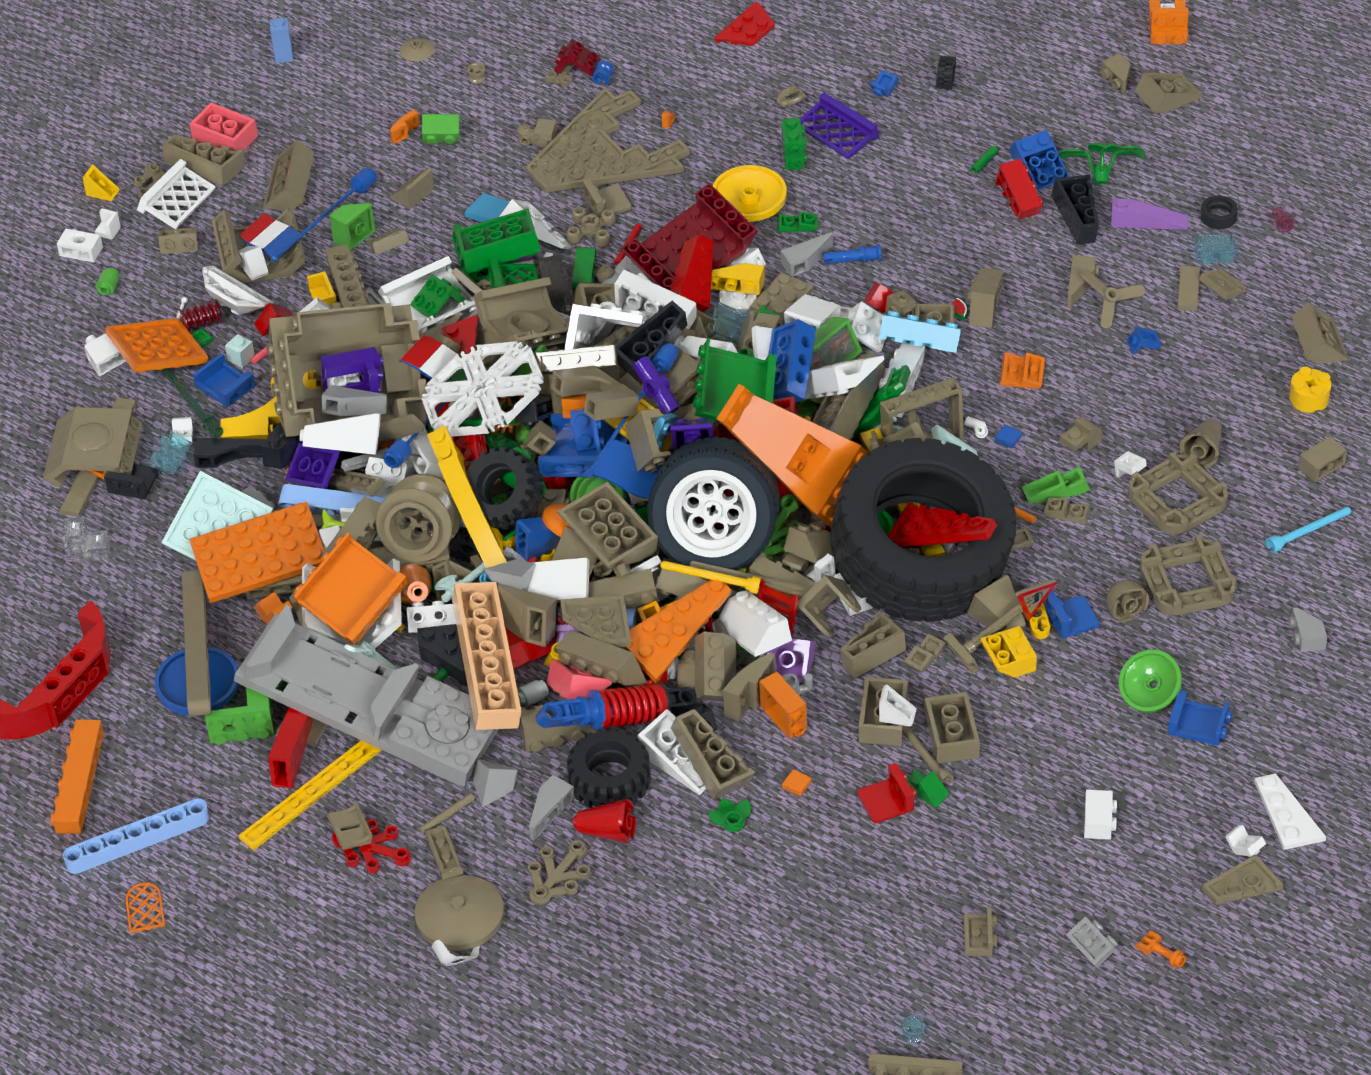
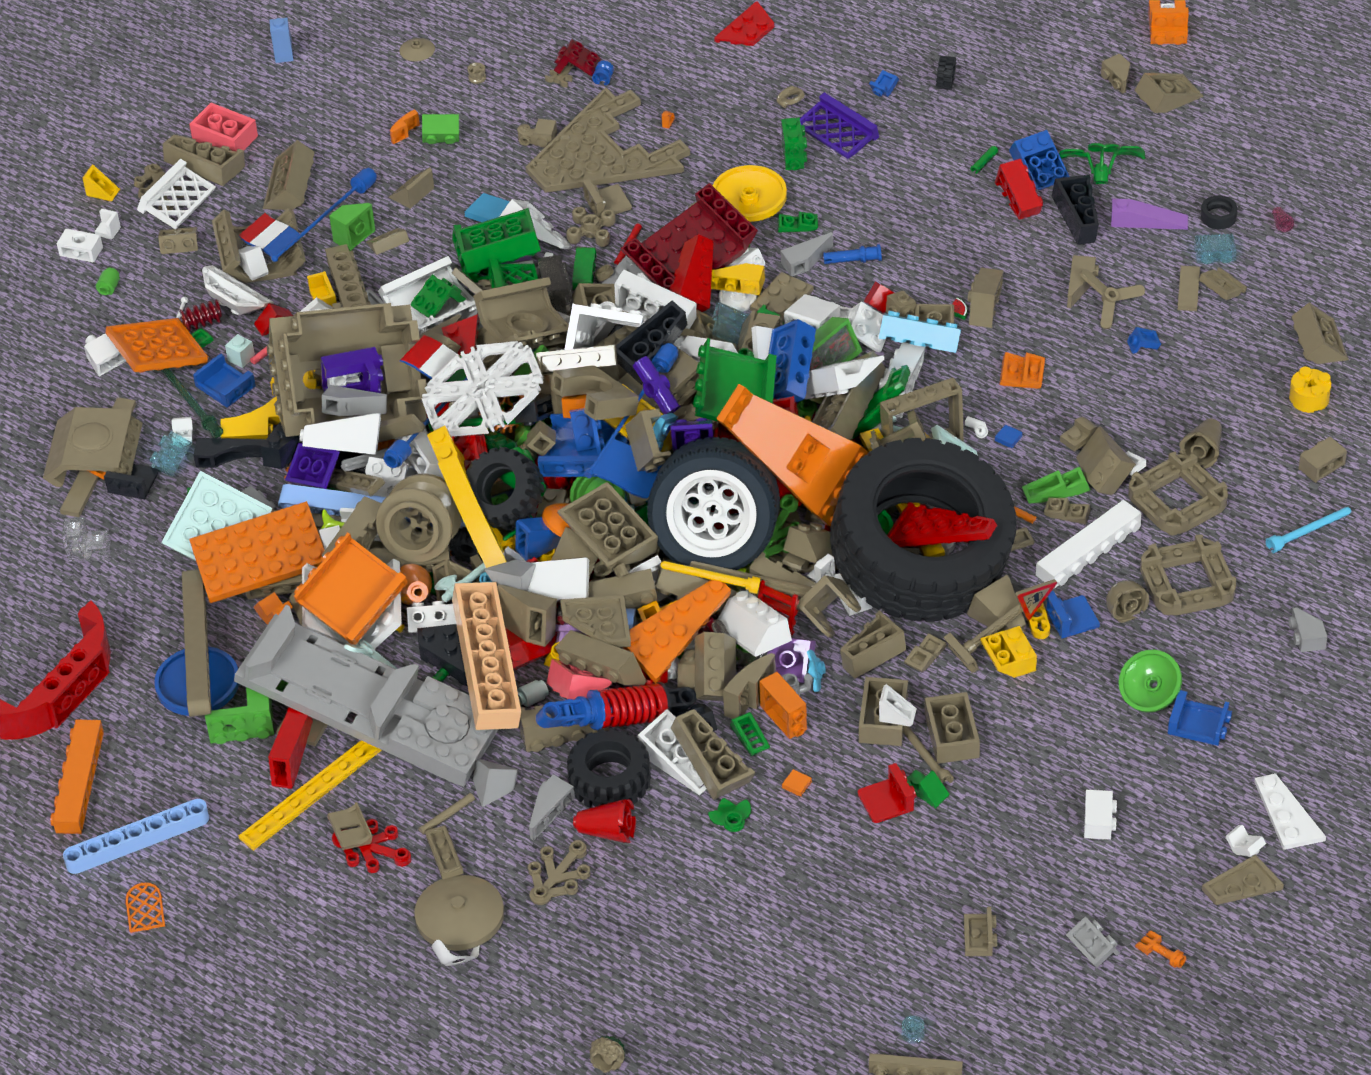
none -> dark tan piece [589,1035,625,1073]
none -> green slope [730,712,770,756]
none -> medium azure plate [807,650,826,692]
none -> white brick [1036,500,1141,589]
none -> dark tan slope [1076,426,1136,495]

